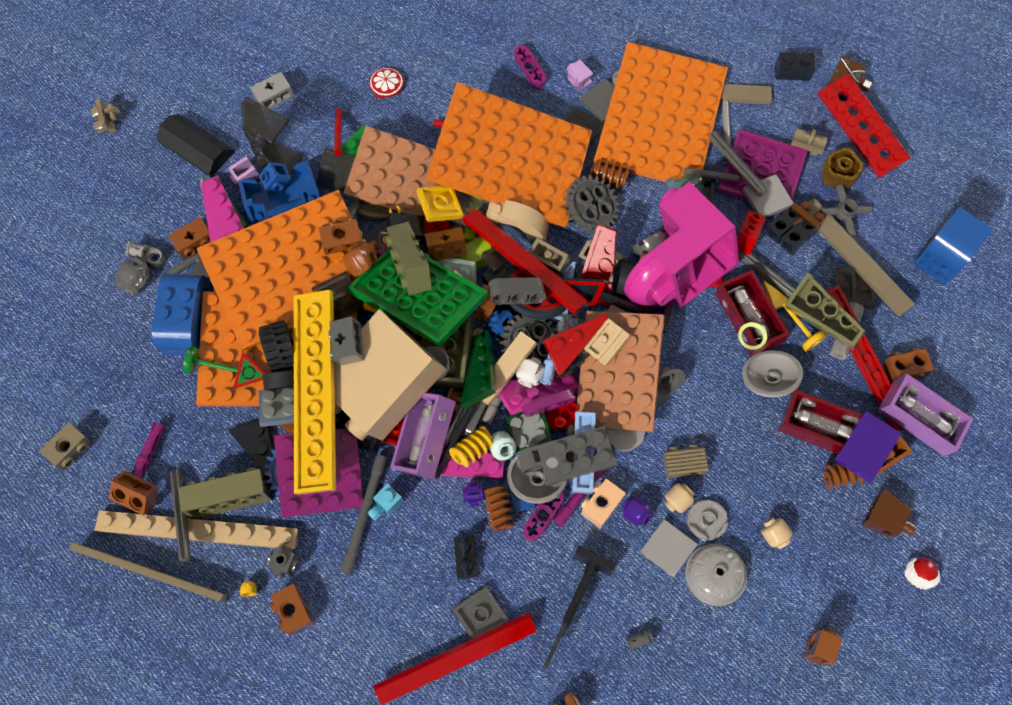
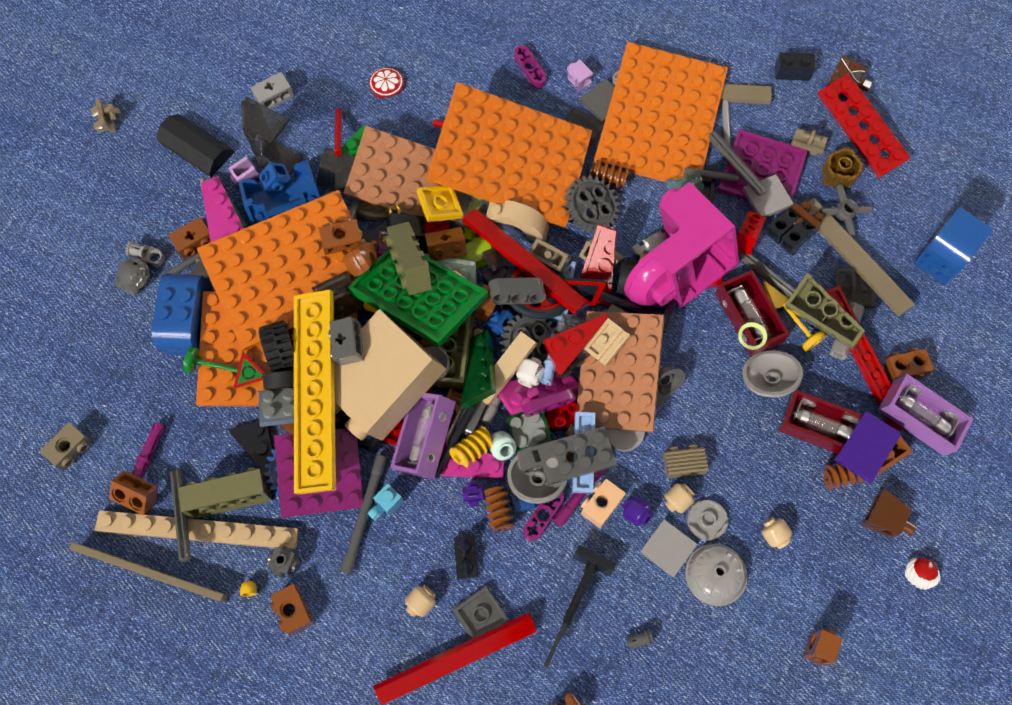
none -> tan head [405,585,436,617]

